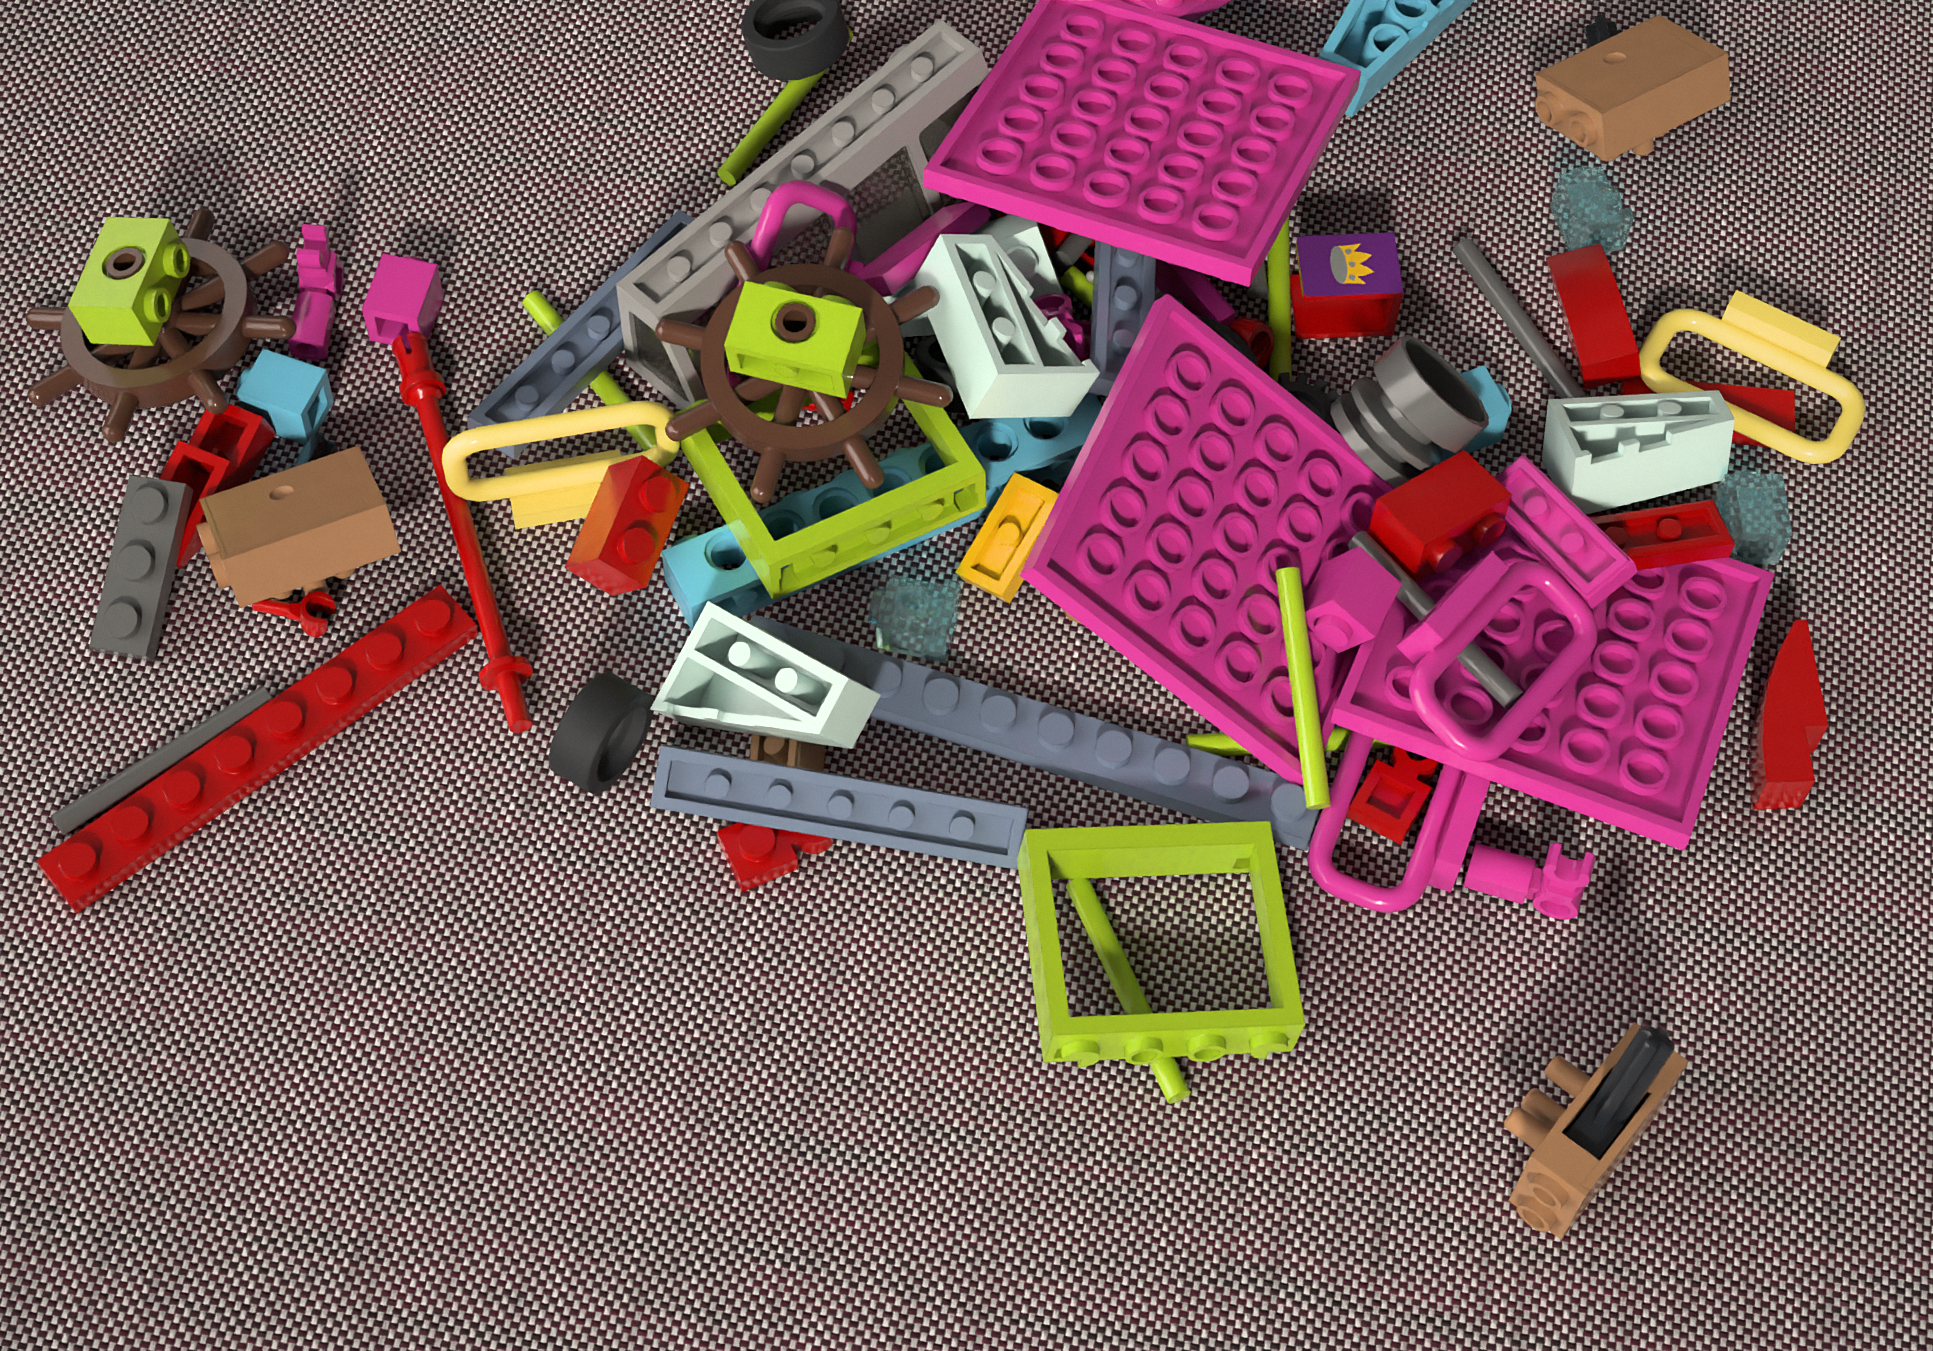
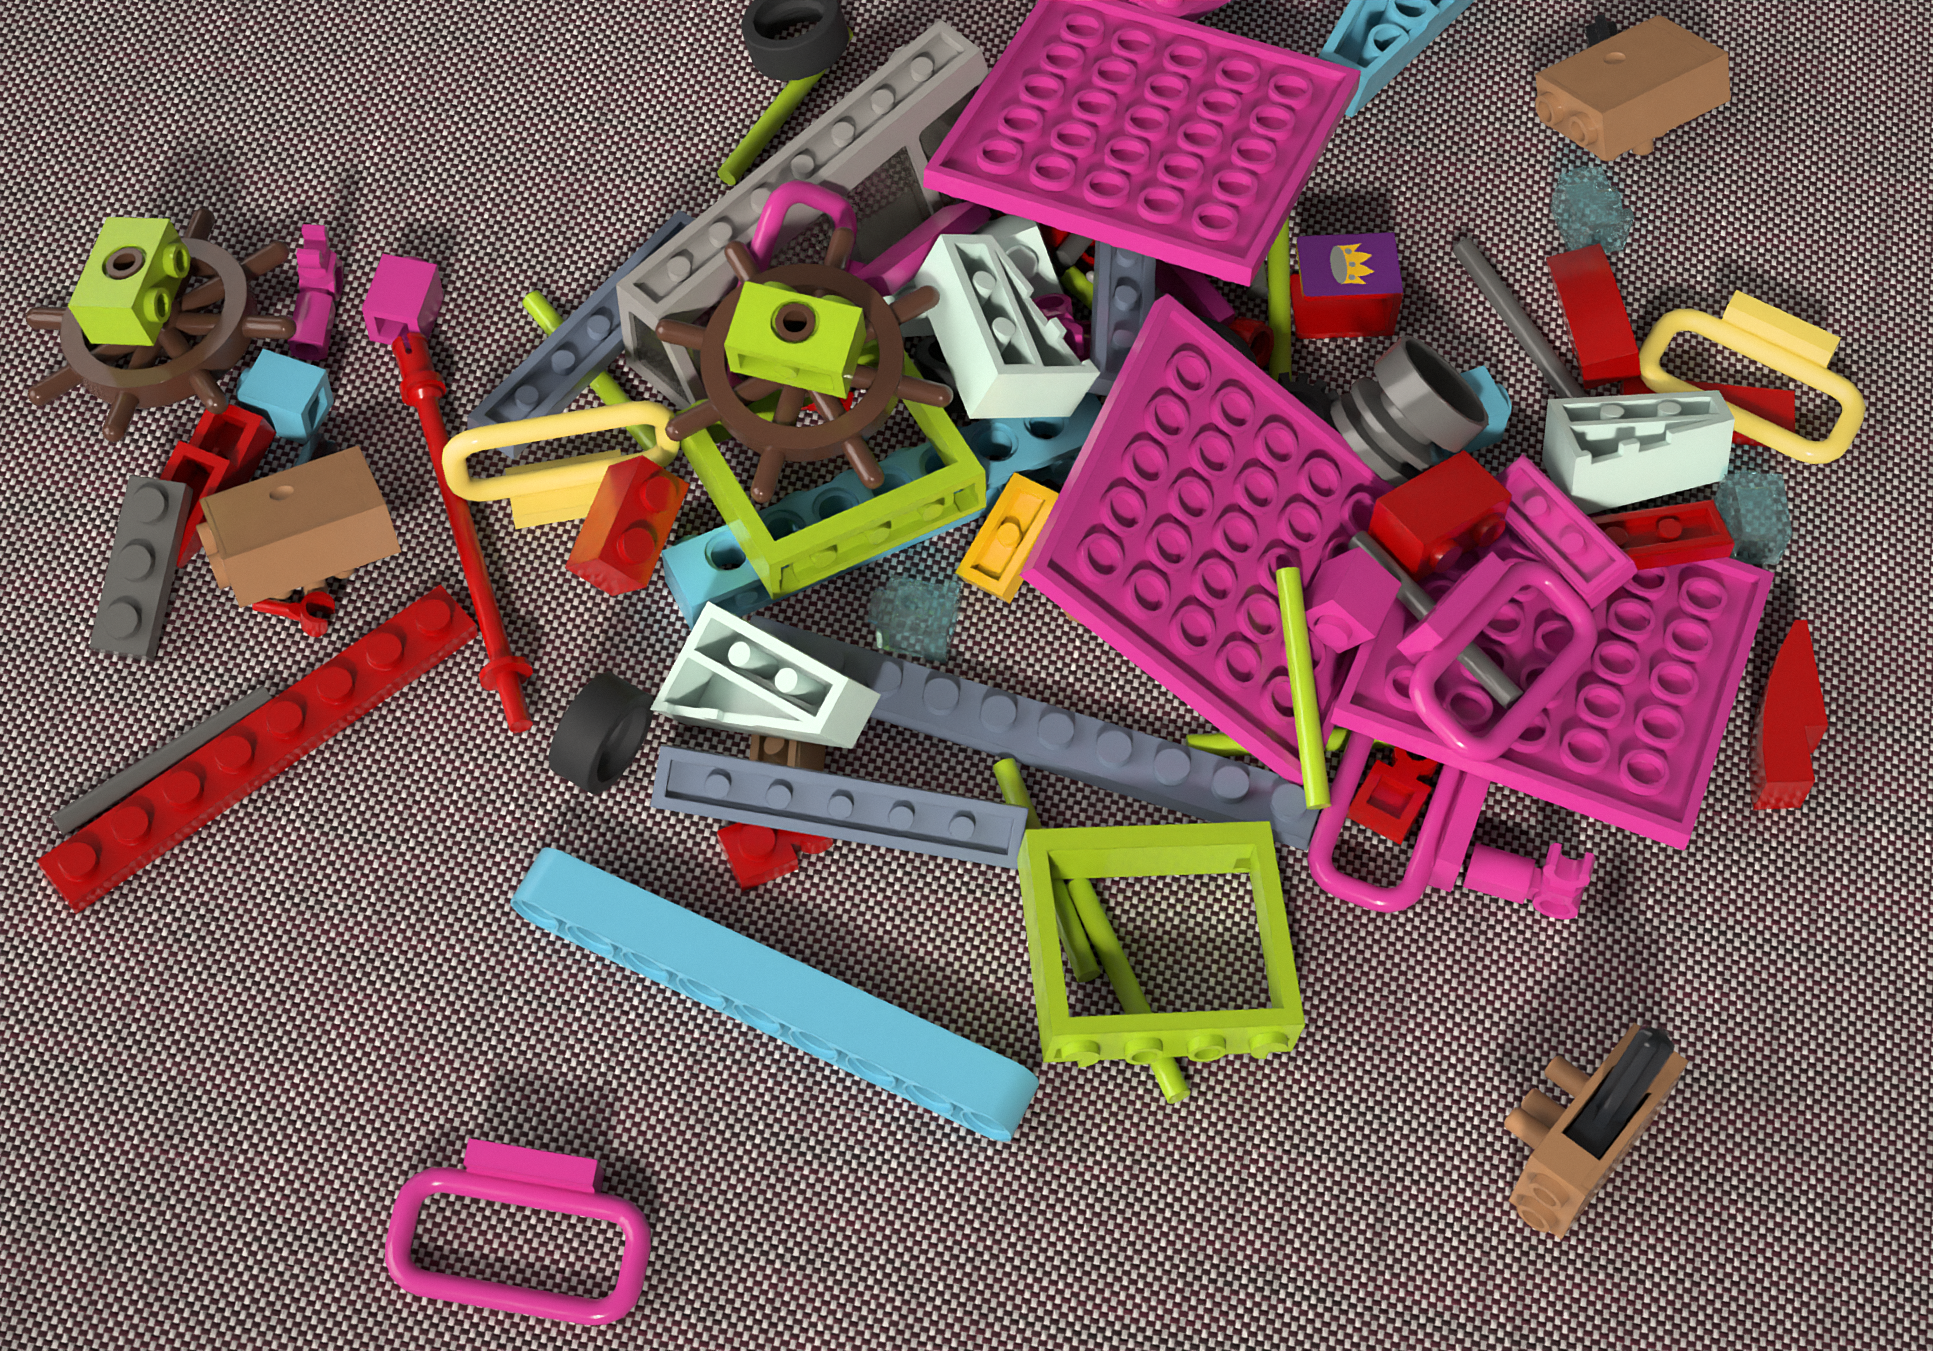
none -> dark pink bar [385,1138,651,1325]
none -> medium azure beam [510,847,1040,1142]
none -> lime bar [992,758,1101,983]

